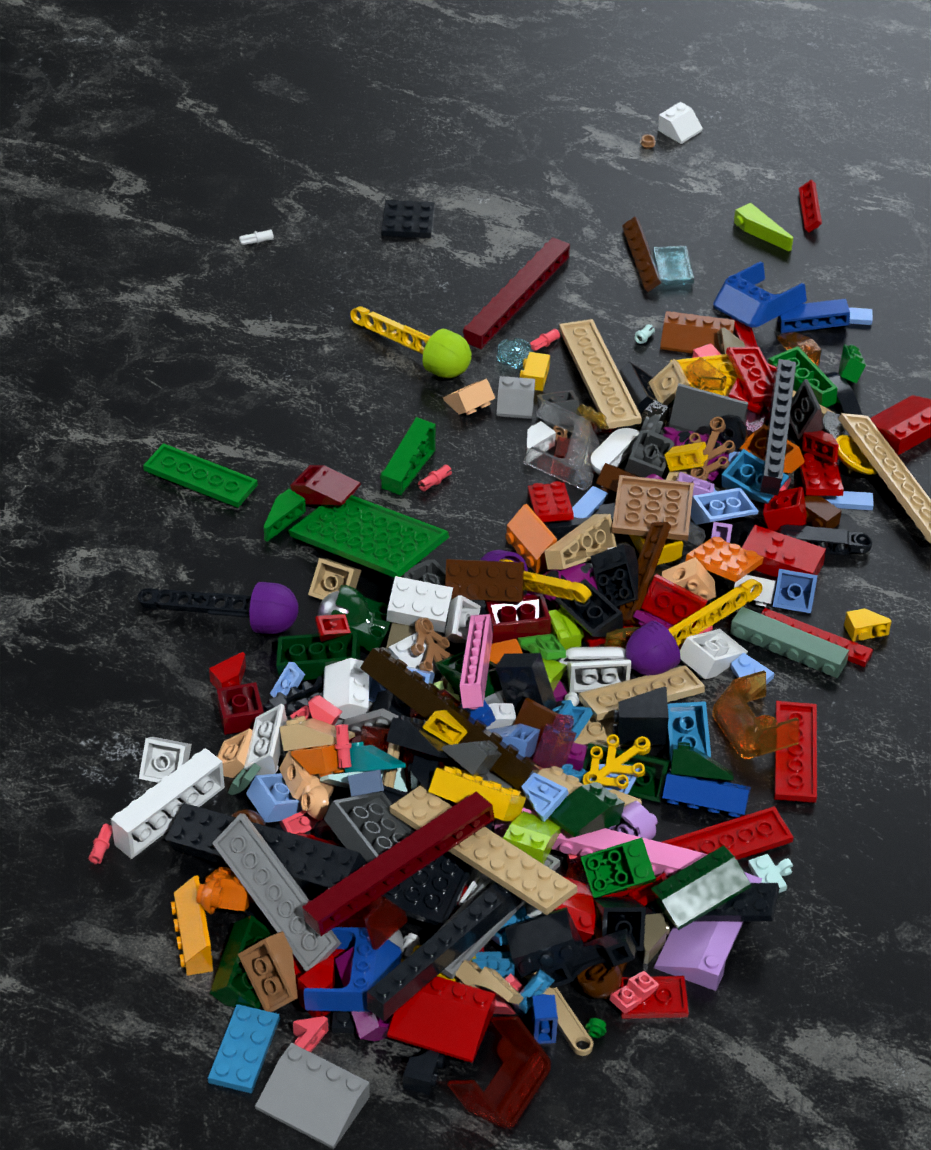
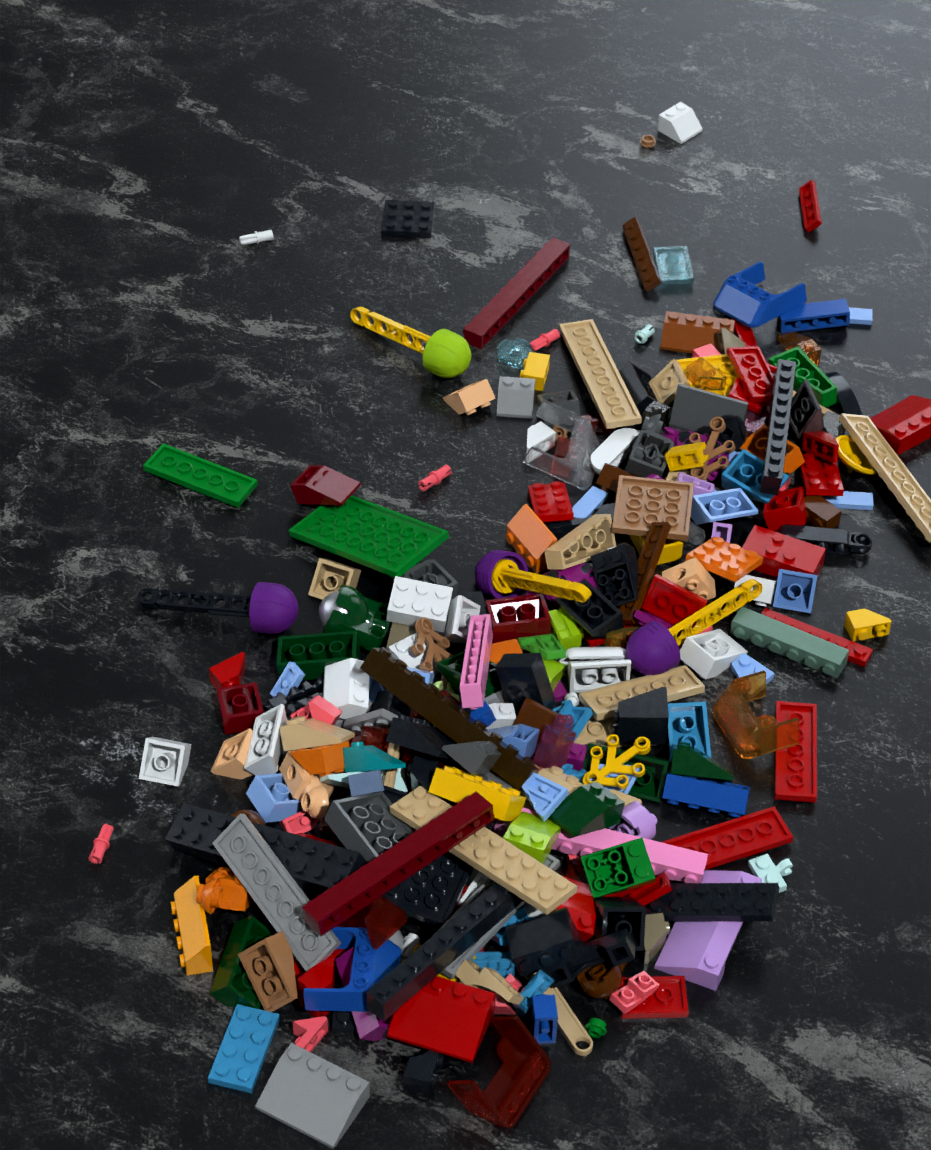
white brick [111,748,225,859] -> none
sand green slope [228,763,261,795] -> none
green slope [264,489,306,542] -> none
red slope [315,614,351,642] -> none
coral pin [335,724,352,768] -> none
green wedge [380,417,436,495] -> none
yellow slope [422,710,467,745] -> none
reddish brown plate [445,559,524,602] -> none
clear yellow slope [577,404,609,430] -> none
slope [651,845,752,930] -> none
lime slope [734,203,793,251] -> none
green slope [839,344,866,384] -> none

